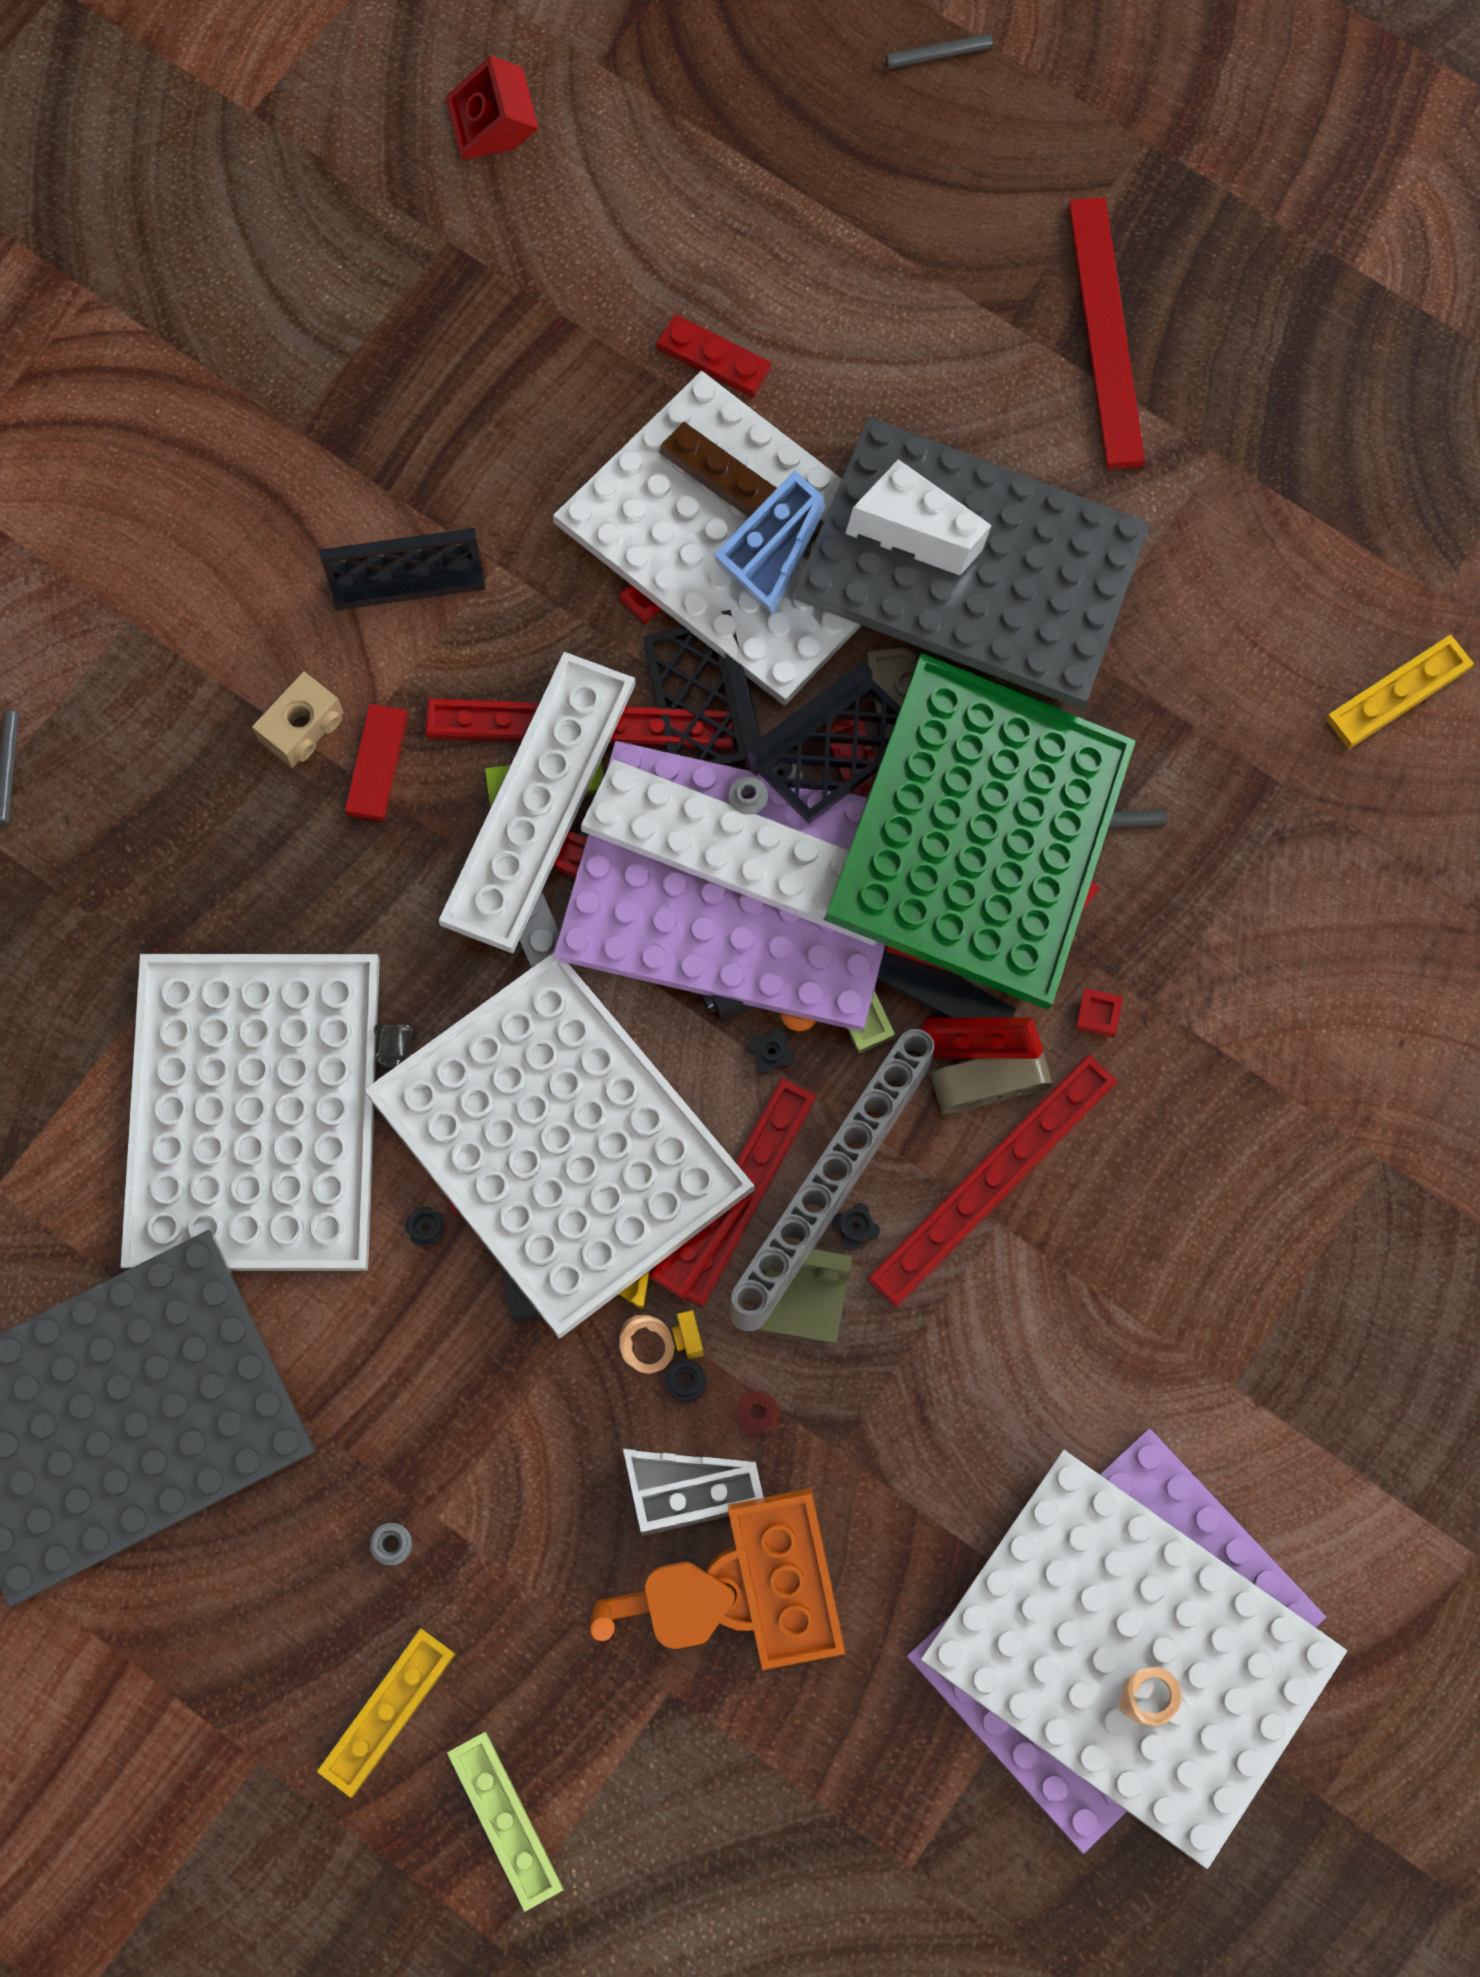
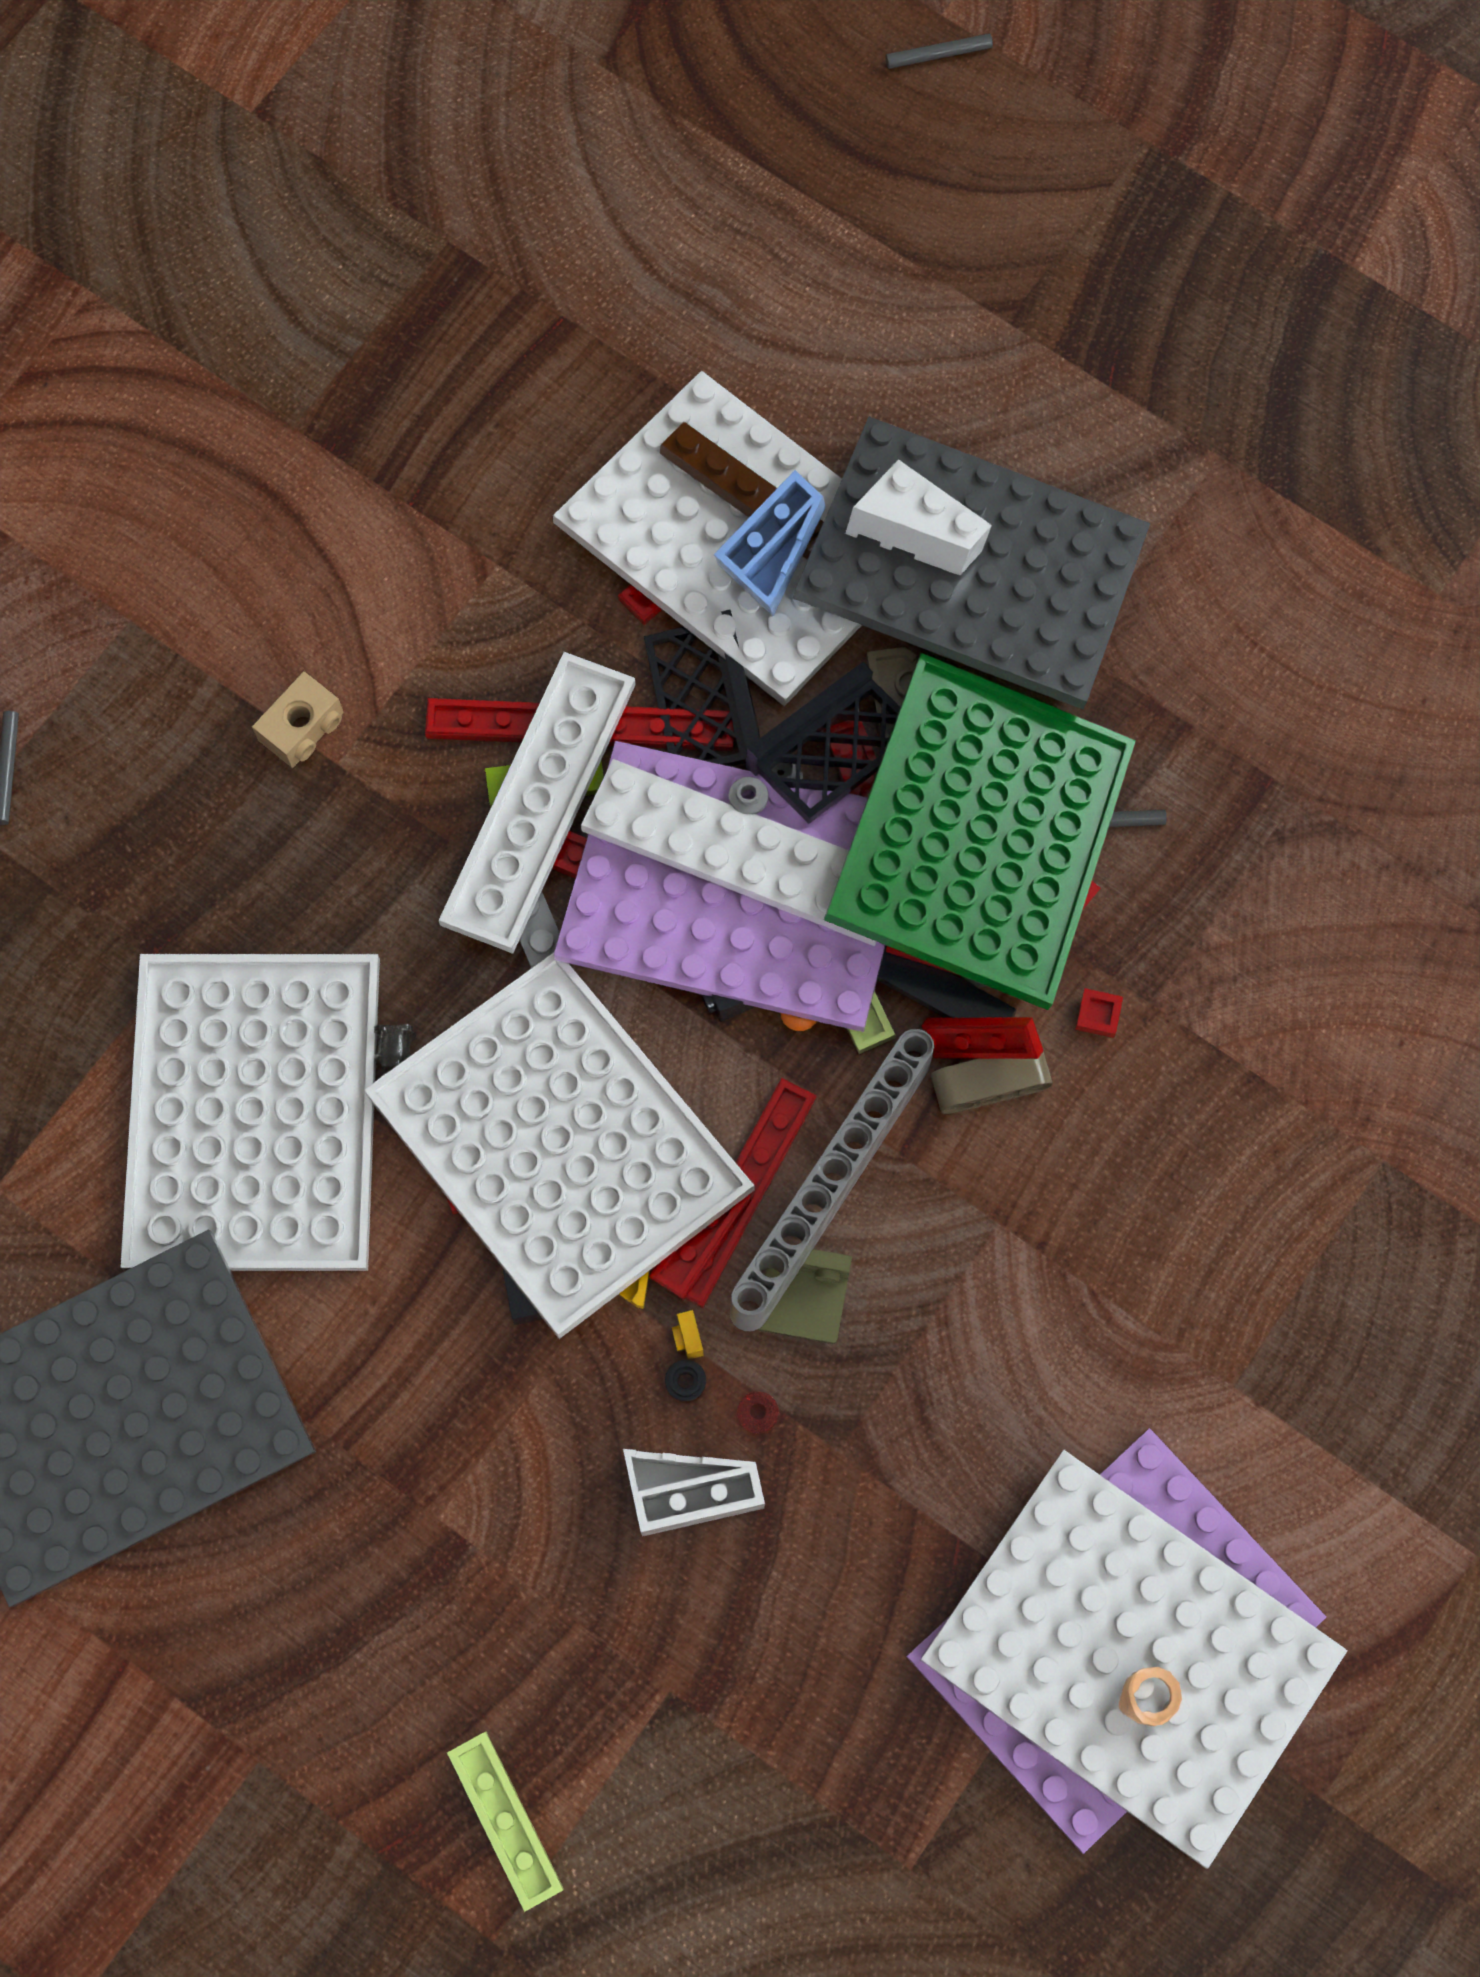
yellow plate [317,1628,456,1798] -> none
black fence [320,528,486,611] -> none
red tile [345,704,409,822] -> none
light grey plate [370,1523,412,1566] -> none
black plate [405,1207,446,1247] -> none
red slope [445,55,539,159] -> none
orange plate [590,1488,845,1670] -> none
light nougat piece [619,1315,675,1374] -> none
red plate [657,314,772,399] -> none
black plate [749,1029,795,1074] -> none
black plate [832,1203,880,1250] -> none
red tile [866,1054,1118,1309] -> none
red tile [1068,197,1145,470] -> none
yellow plate [1326,634,1474,749] -> none

